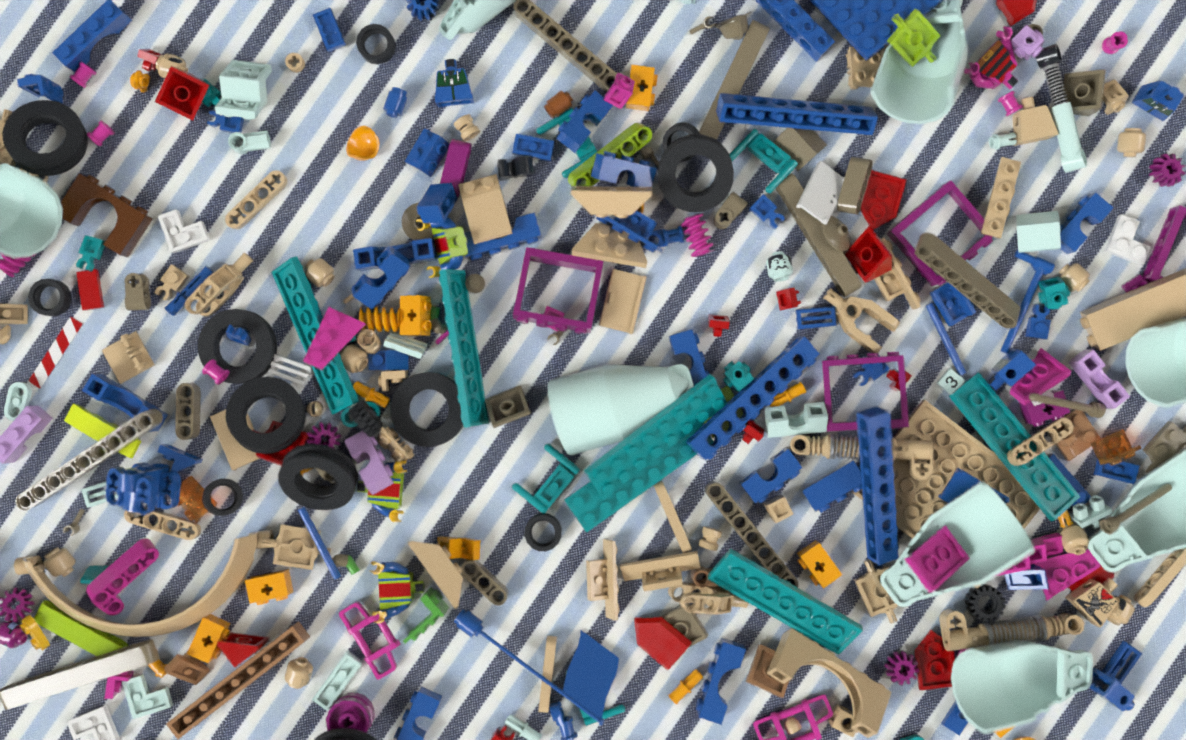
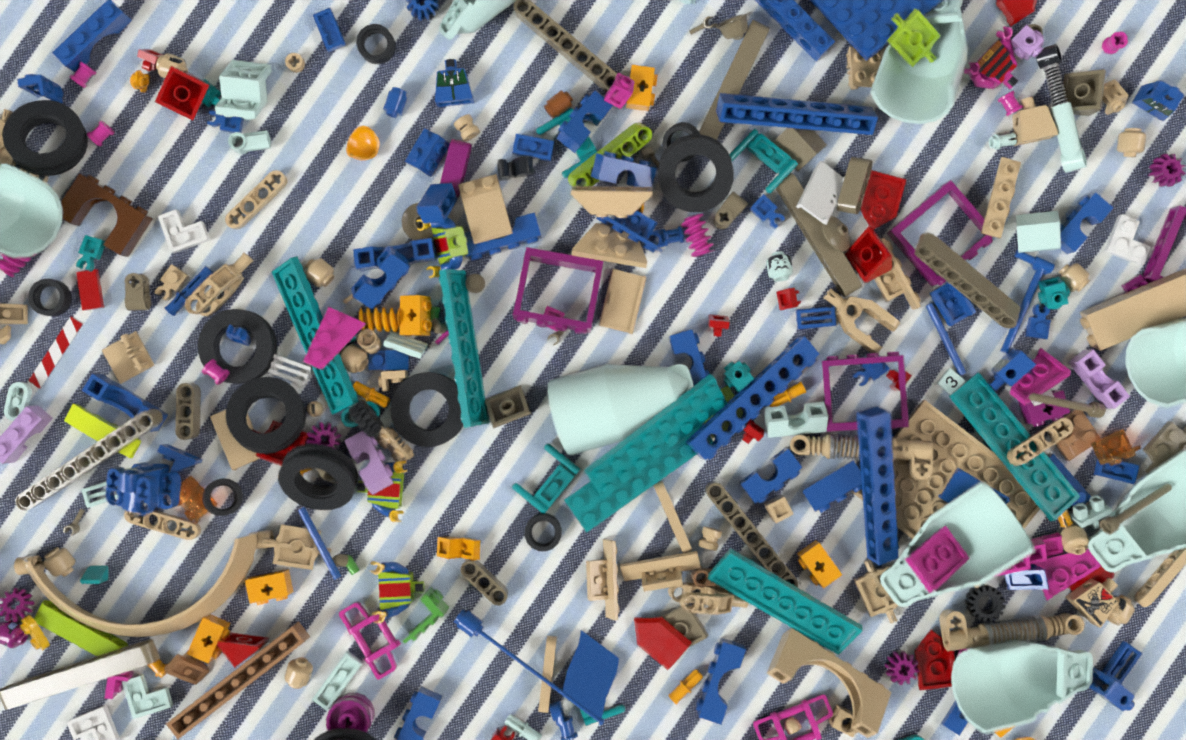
dark pink beam [86,538,159,616] -> none
tan wedge [408,541,463,608] -> none
medium nougat hinge [745,644,789,698] -> none

